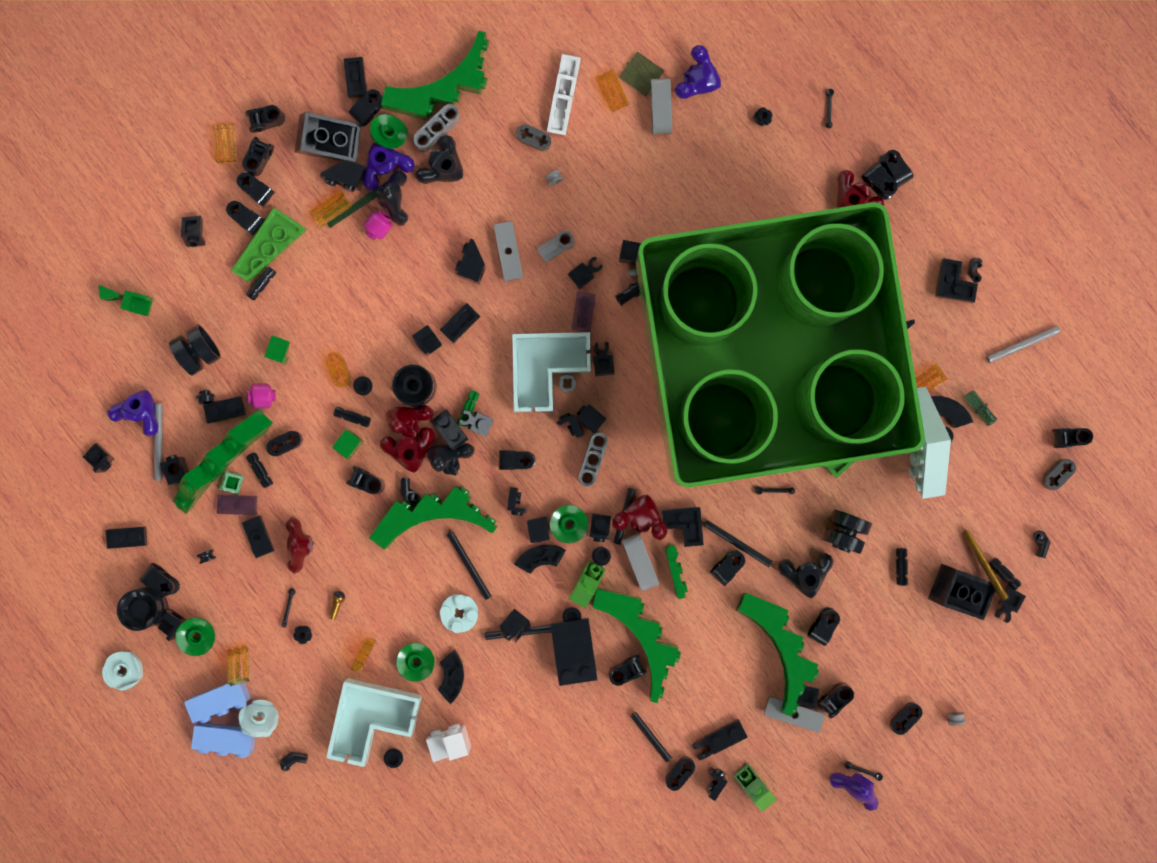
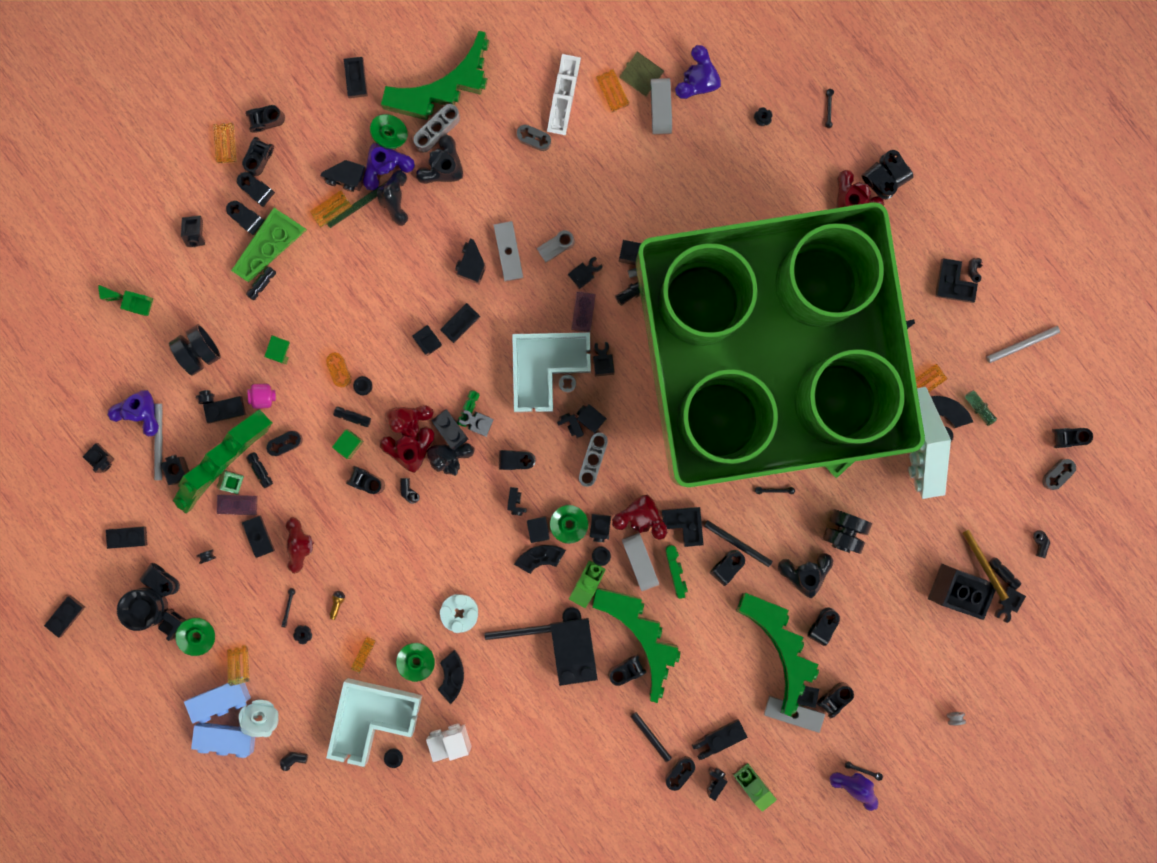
light aqua plate [102,651,143,691] -> none
black slope [294,112,361,162] -> none
black piece [349,89,383,127] -> none
dark pink head [363,210,392,240] -> none
green arch [369,486,498,550] -> none
black wheel [392,365,437,407] -> none
black bar [446,531,492,600] -> none
black brick [500,608,531,643] -> none
light grey bush [545,170,564,186] -> none
black bar [613,488,636,545] -> none
black beam [890,702,923,735] -> none
black axle [896,548,908,586] -> none
none -> black plate [44,595,85,638]

